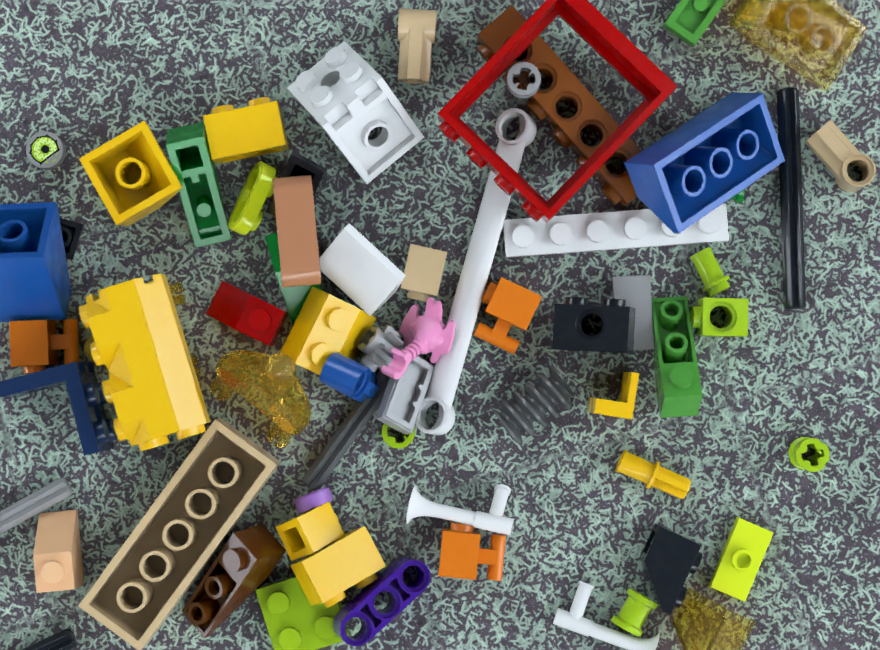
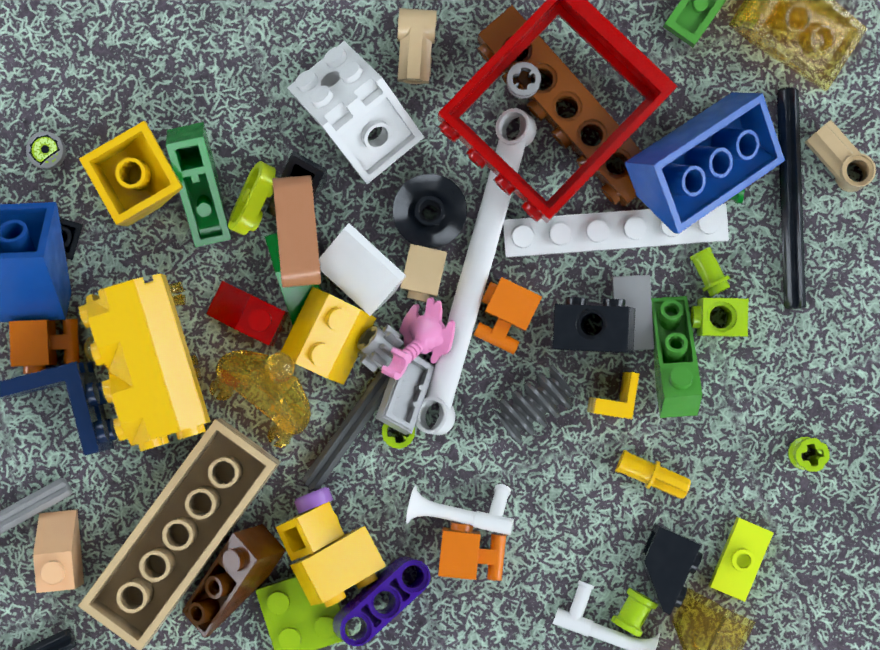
yellow brick [203,97,289,164] -> none
blue piece [320,352,379,403] -> none
none -> black dish [392,174,467,248]

